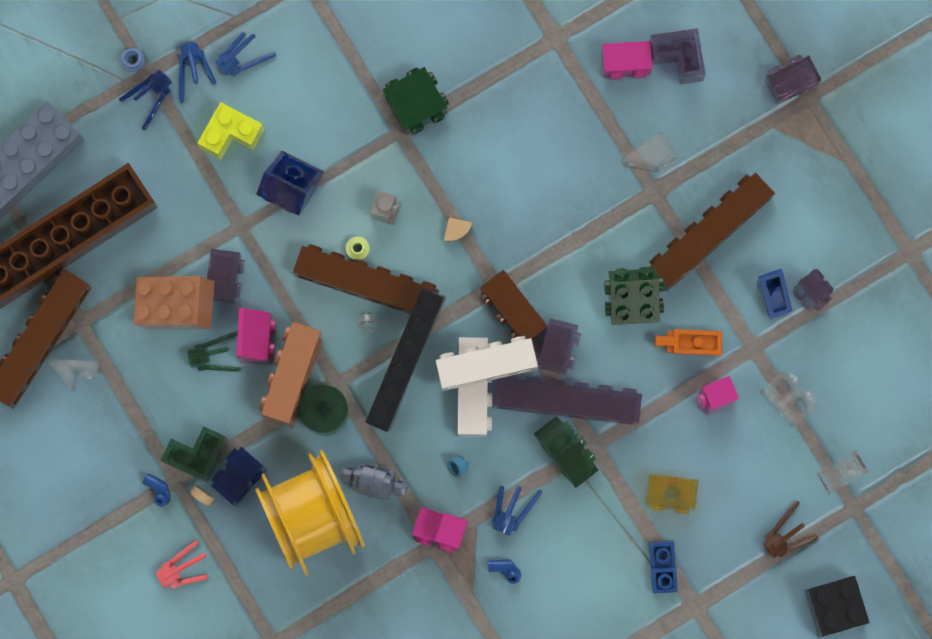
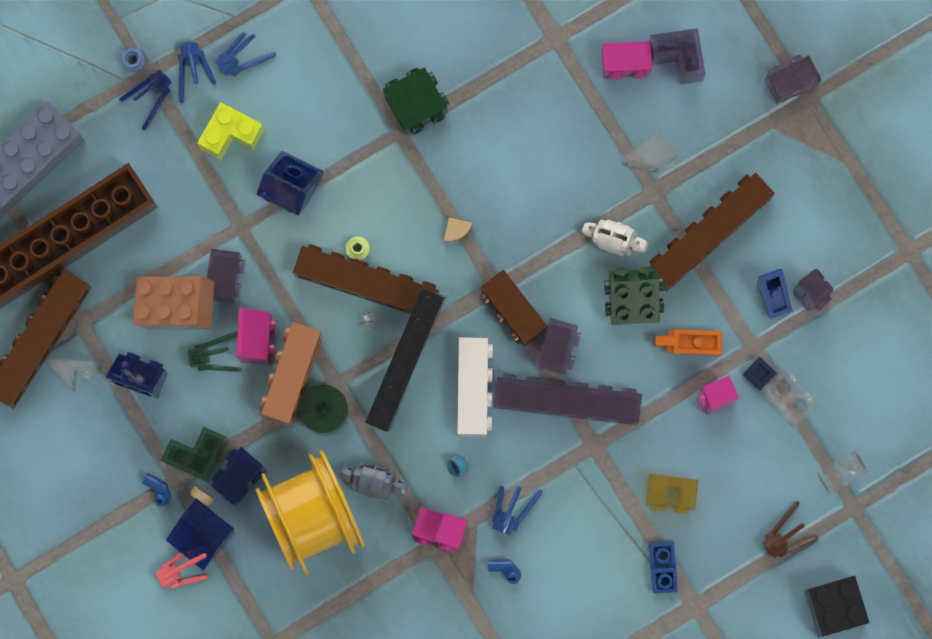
light grey brick [370,190,401,225] -> none
white brick [436,336,538,392] -> none
clear green brick [534,416,599,488] -> none
none -> clear blue slope [106,352,168,399]
none -> clear blue slope [166,498,235,571]
none -> white piece [582,219,648,256]
none -> dark blue tile [742,356,777,391]

